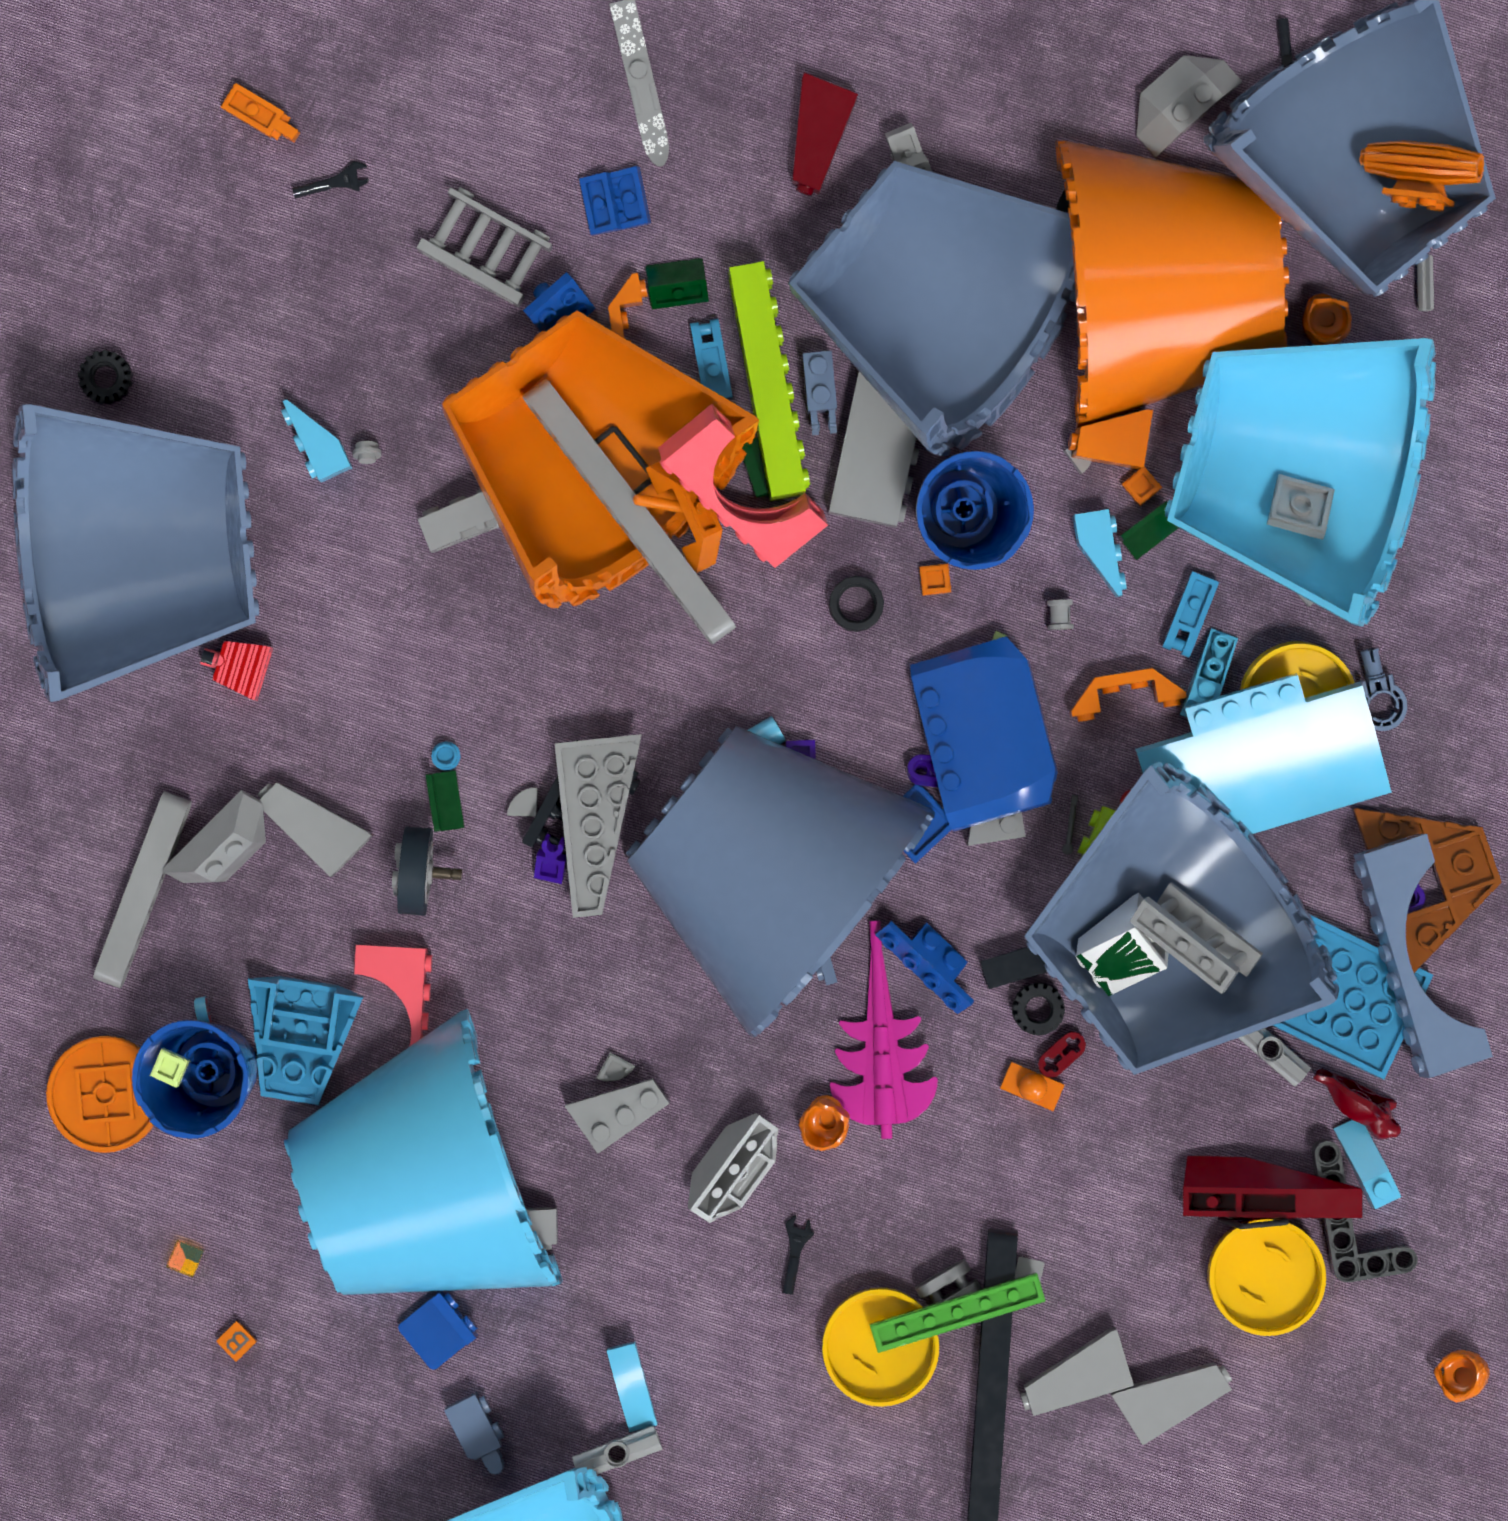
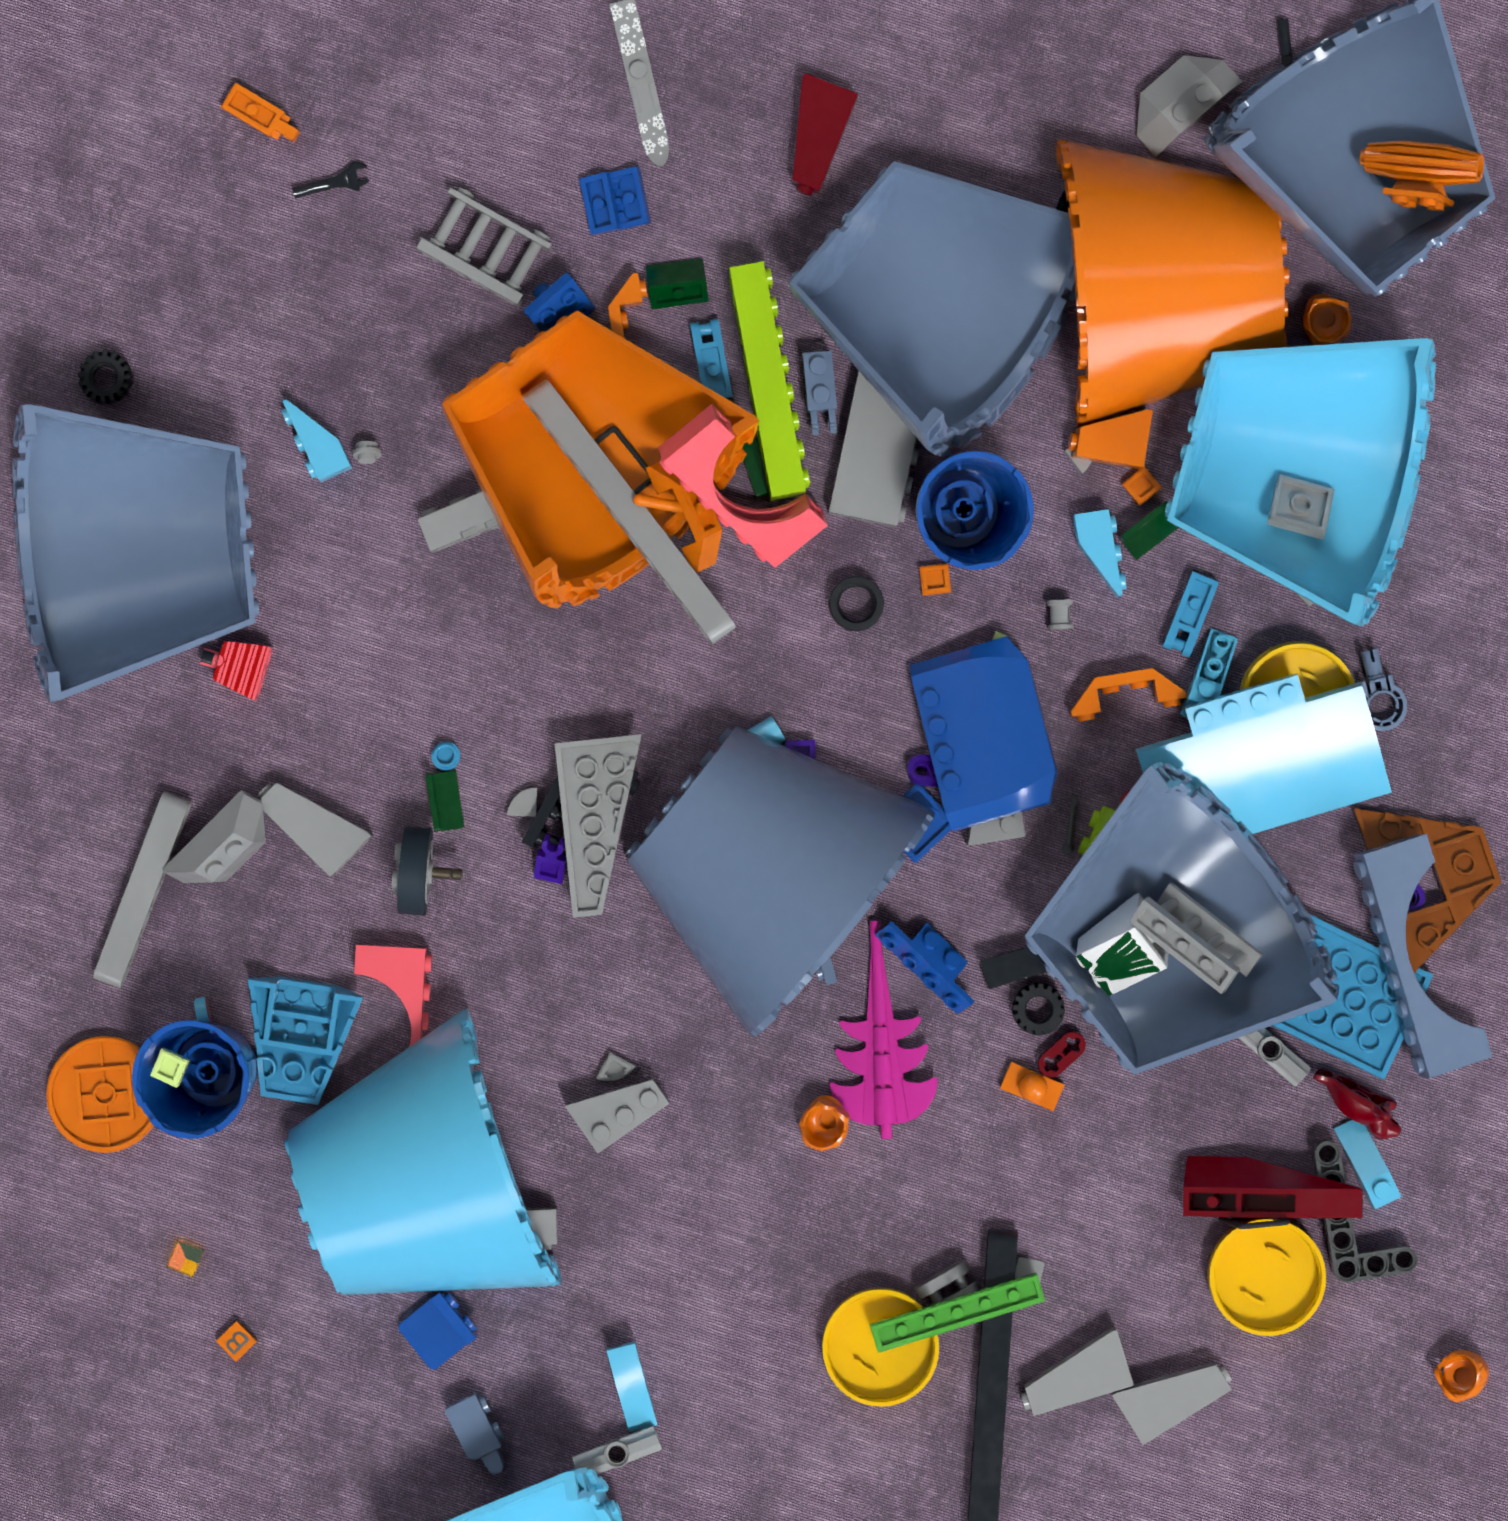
light grey wedge [688,1113,779,1223] -> none
black piece [782,1215,814,1295] -> none
light grey brick [884,123,932,172] -> none
light grey axle [1417,254,1434,312] -> none

